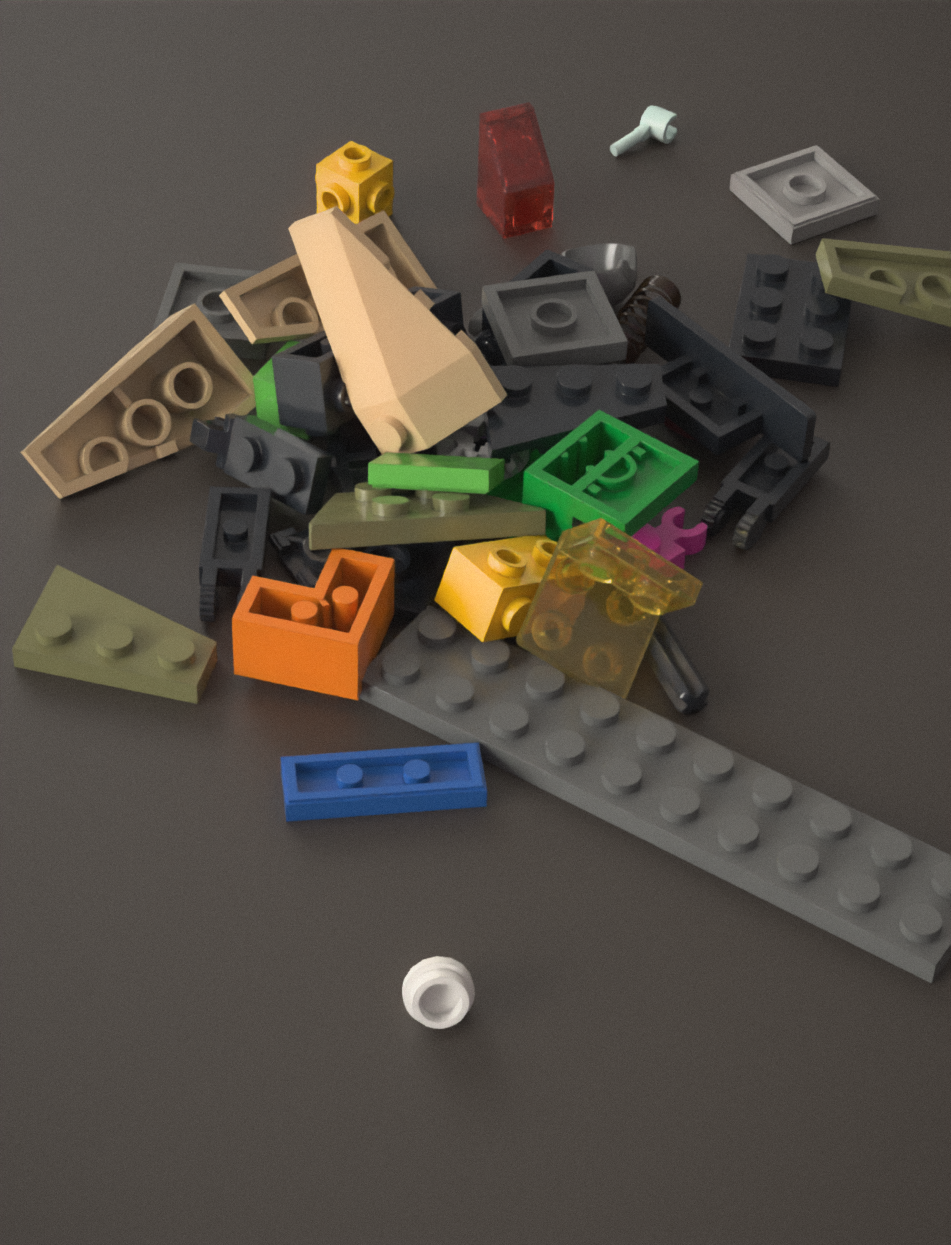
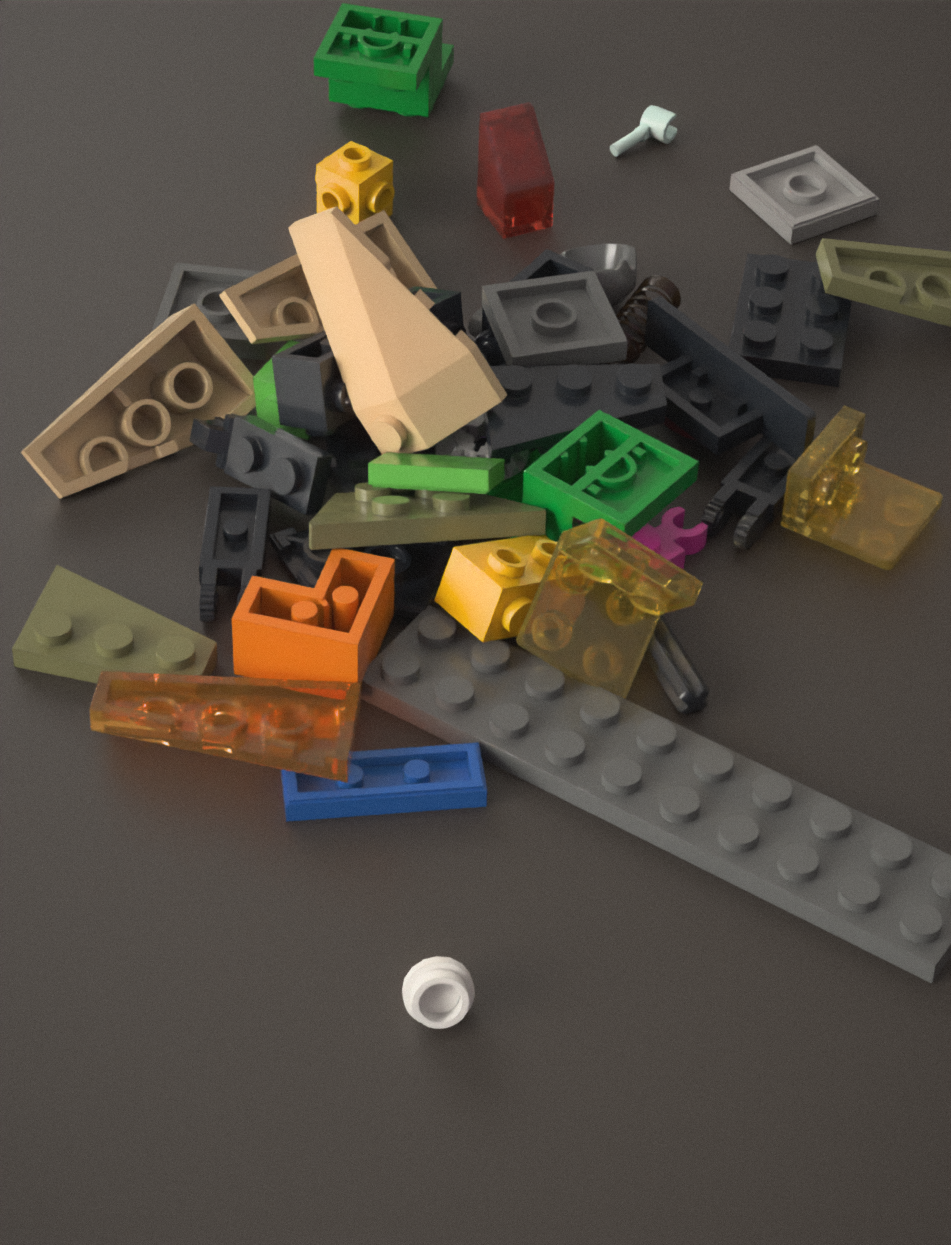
none -> clear orange wing [89,671,361,783]
none -> green bracket [314,3,454,117]
none -> clear yellow bracket [781,405,943,570]

